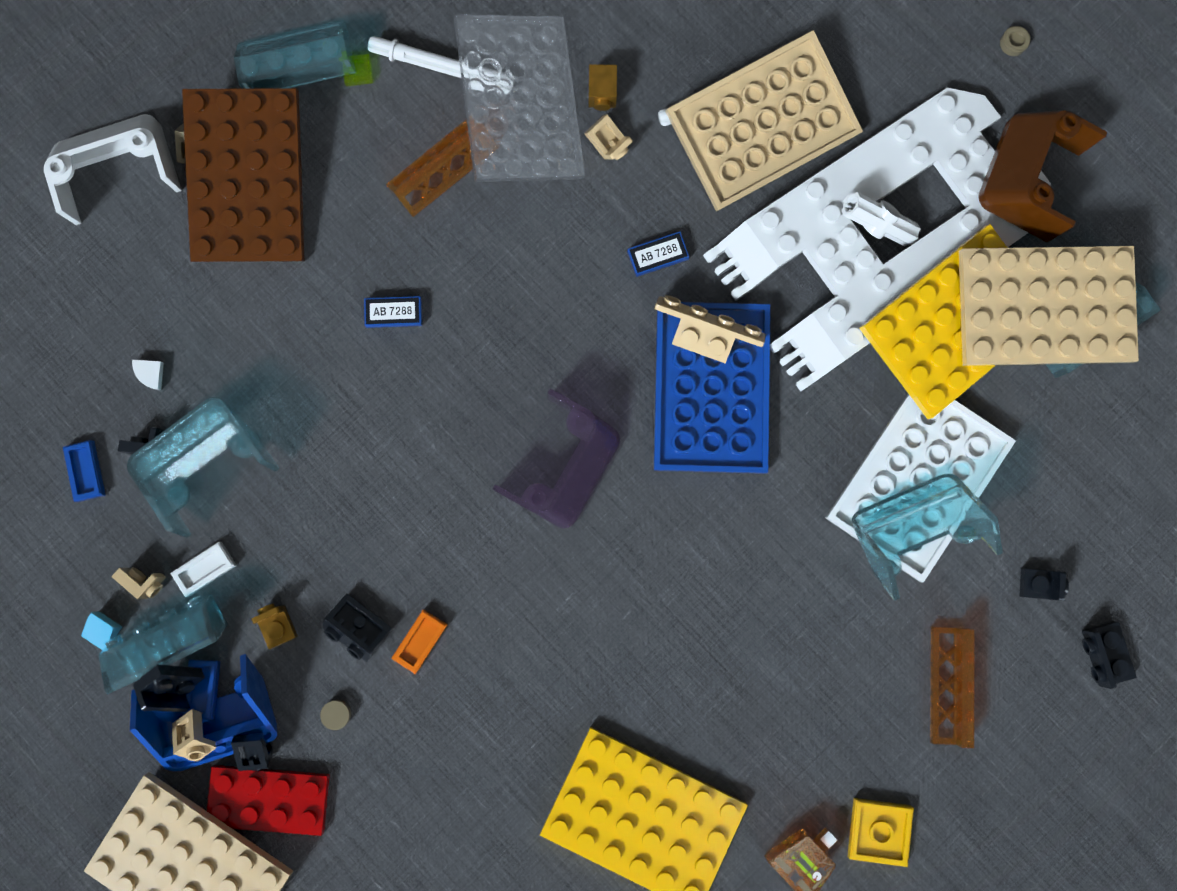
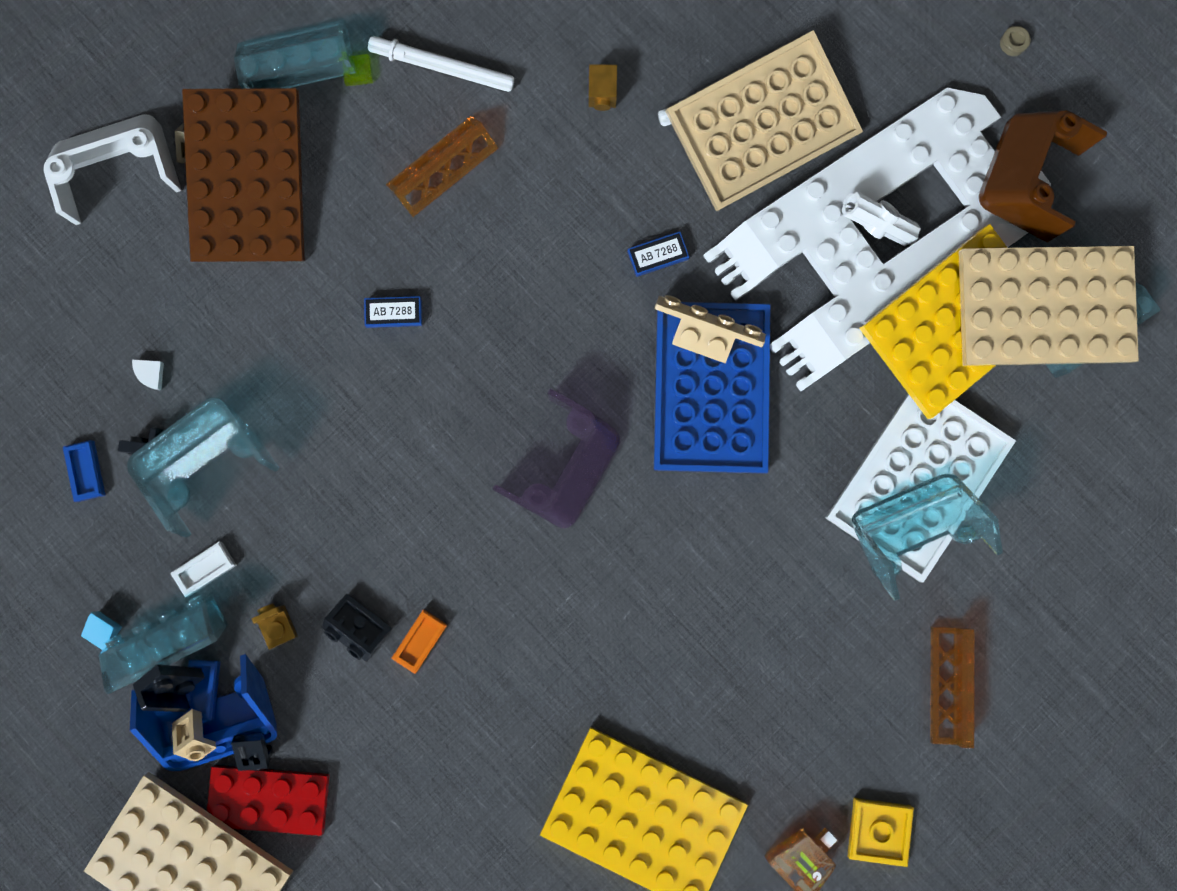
tan bracket [112,567,166,599] -> none
dark tan tile [320,700,351,730] -> none
clear plate [454,15,585,182] -> none
tan bracket [584,115,633,160] -> none
black bracket [1019,568,1069,601] -> none
black bracket [1082,621,1137,689] -> none

